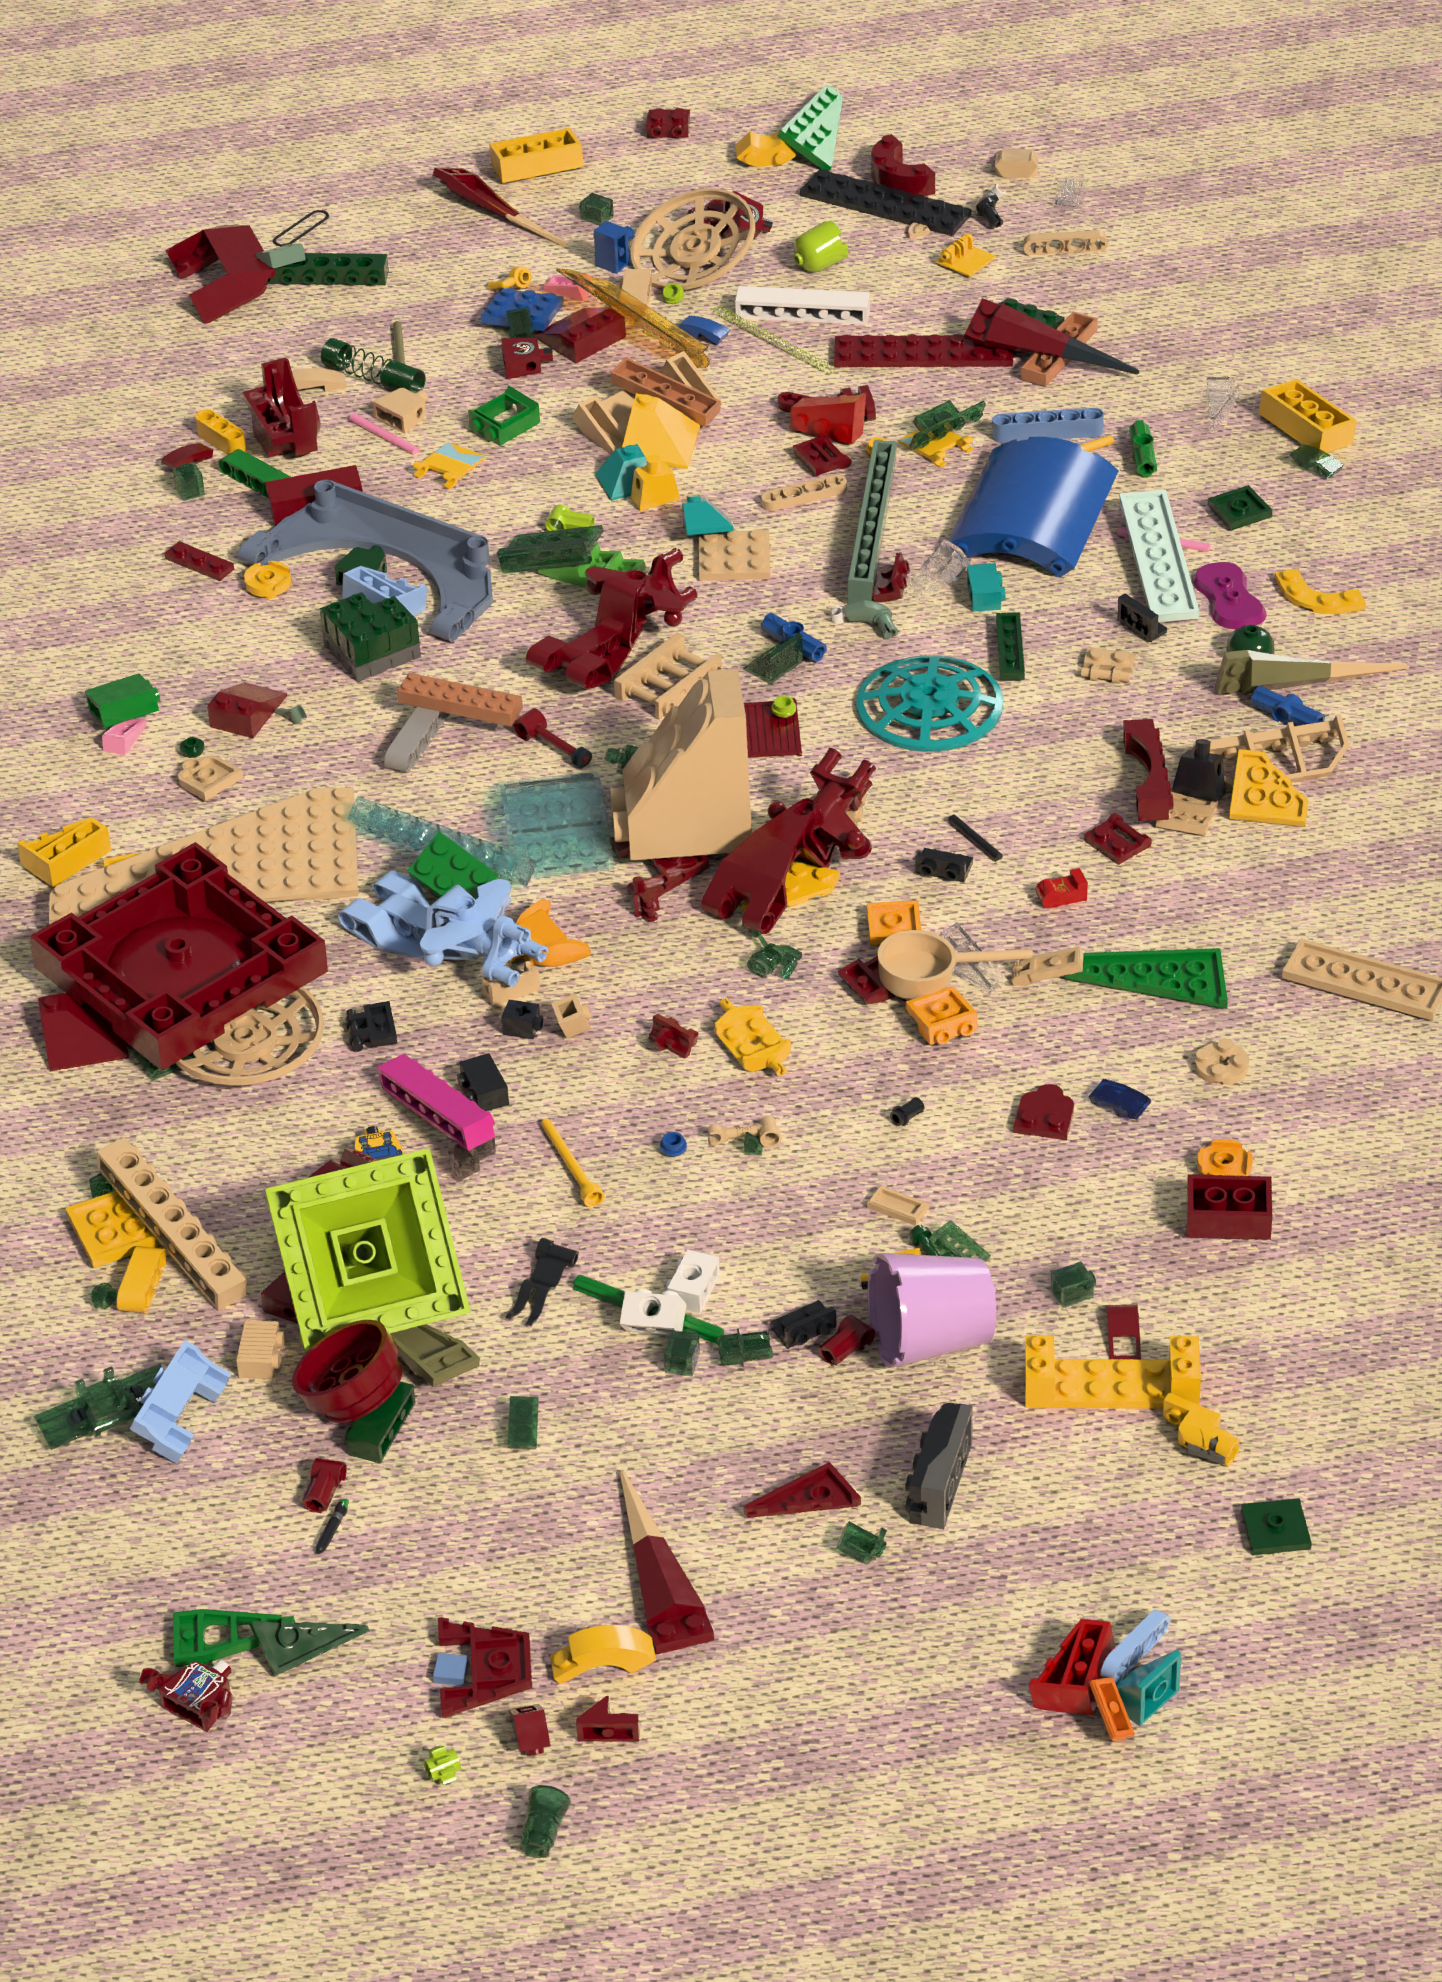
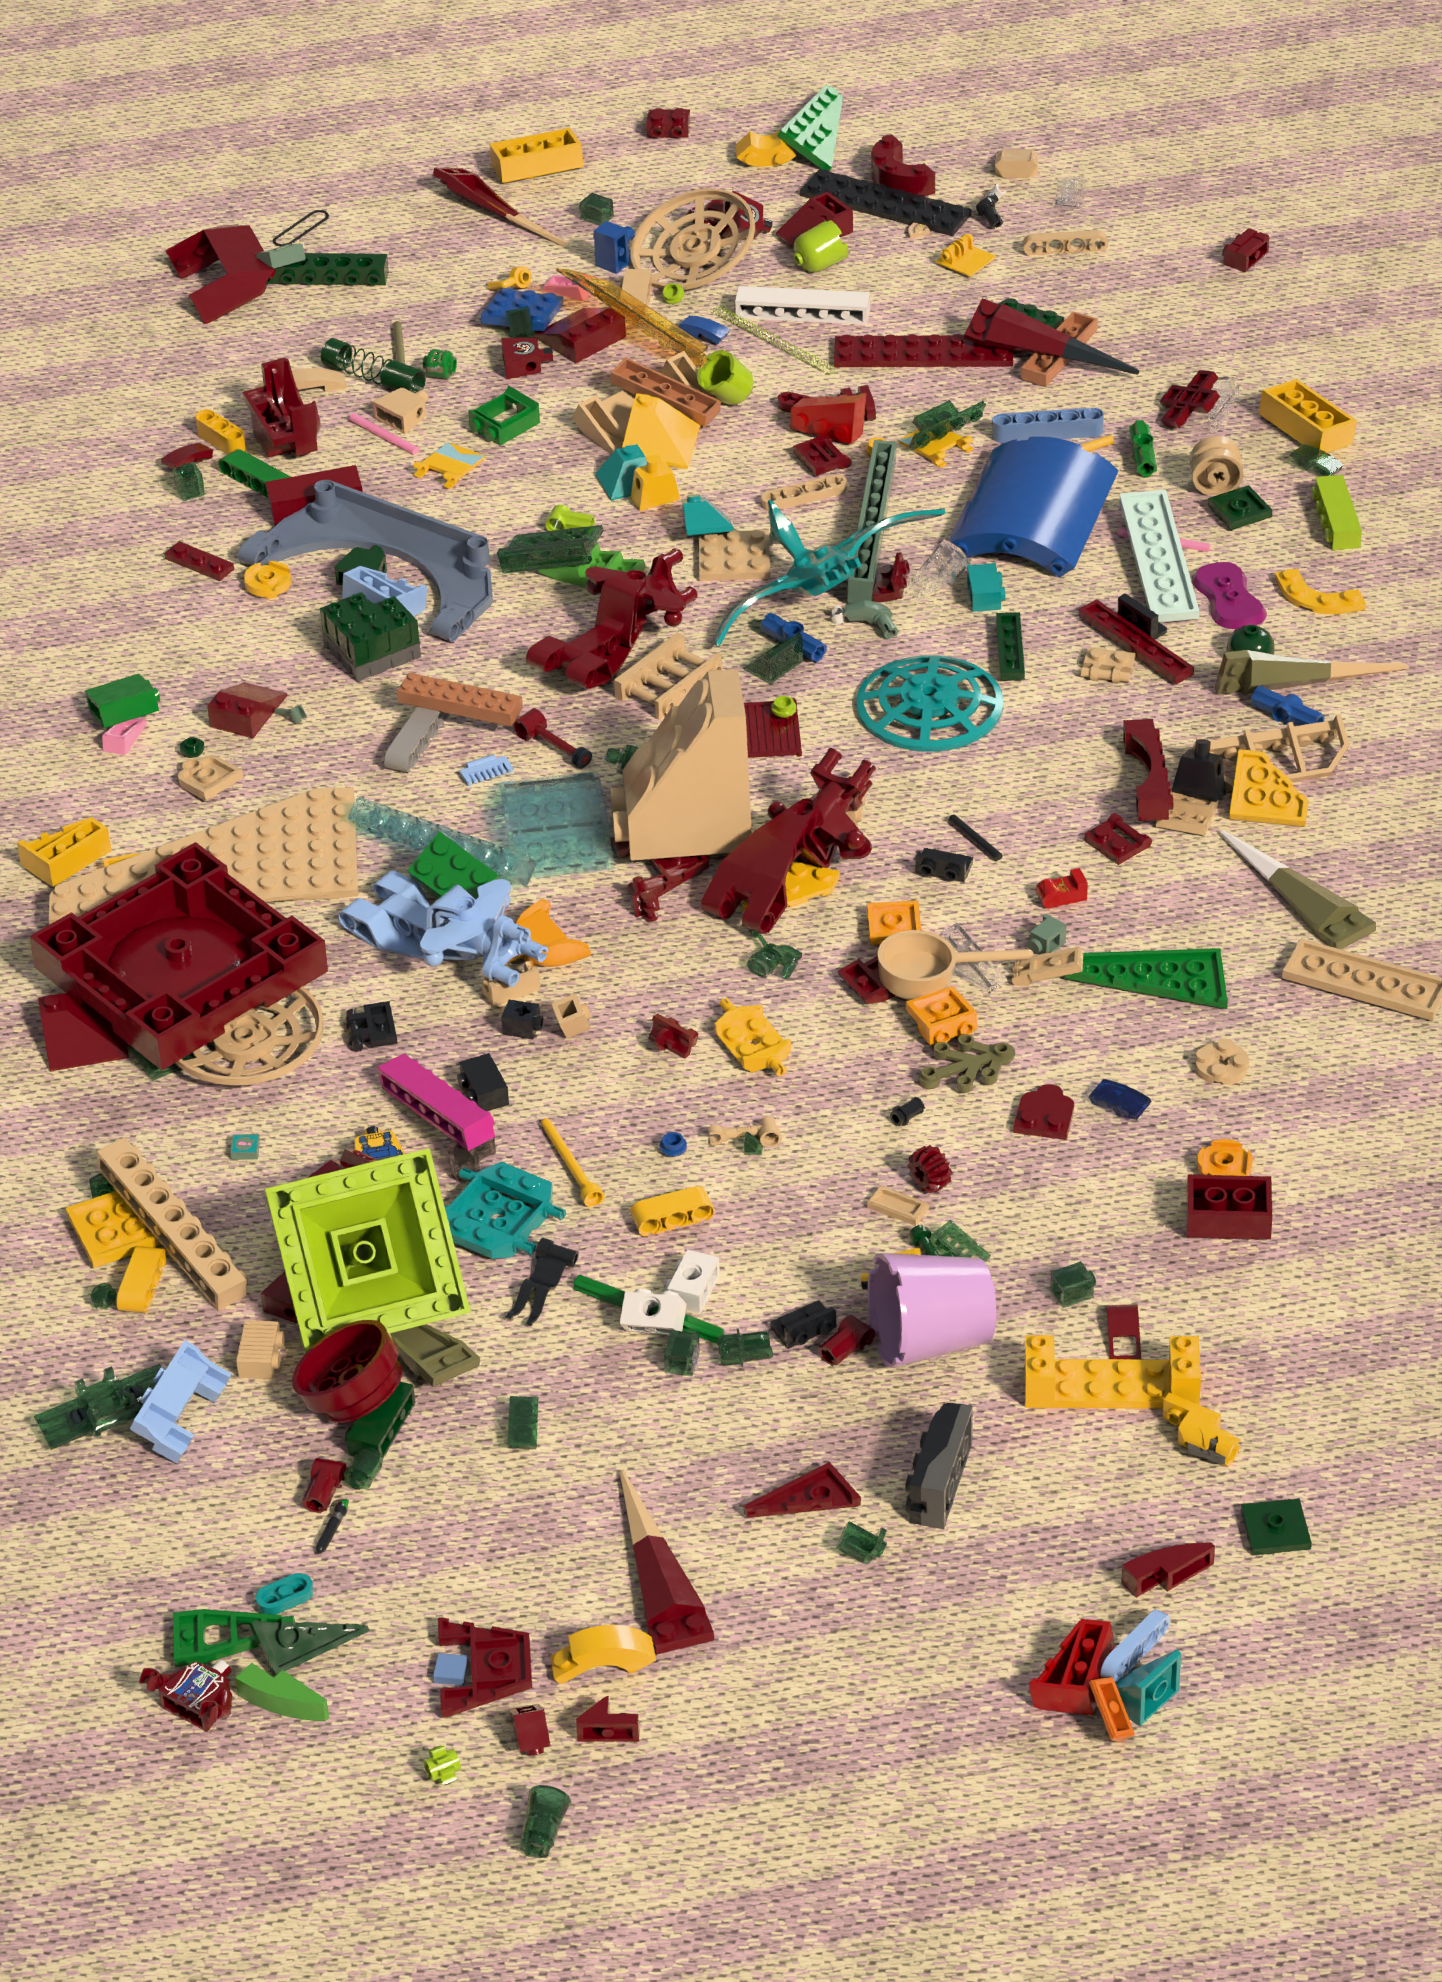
none -> sand green tile [230,1134,260,1160]
none -> bright green slope [235,1663,329,1721]
none -> teal plate [256,1573,314,1615]
none -> clear green brick [344,1447,383,1490]
none -> green head [423,349,457,379]
none -> teal piece [444,1162,566,1259]
none -> light blue piece [460,754,513,786]
none -> yellow beam [630,1186,715,1236]
none -> lime cylinder [697,350,754,405]
none -> teal animal [714,500,946,647]
none -> dark red slope [776,191,853,248]
none -> dark red gear [907,1145,953,1193]
none -> olive plant [919,1034,1015,1093]
none -> sand green brick [1027,914,1066,955]
none -> dark red plate [1079,599,1194,685]
none -> dark red slope [1121,1542,1215,1598]
none -> dark red plate [1159,370,1221,428]
none -> tan wheel [1190,436,1243,495]
none -> olive plate [1221,830,1376,949]
none -> dark red brick [1222,228,1270,272]
none -> lime brick [1311,475,1362,550]

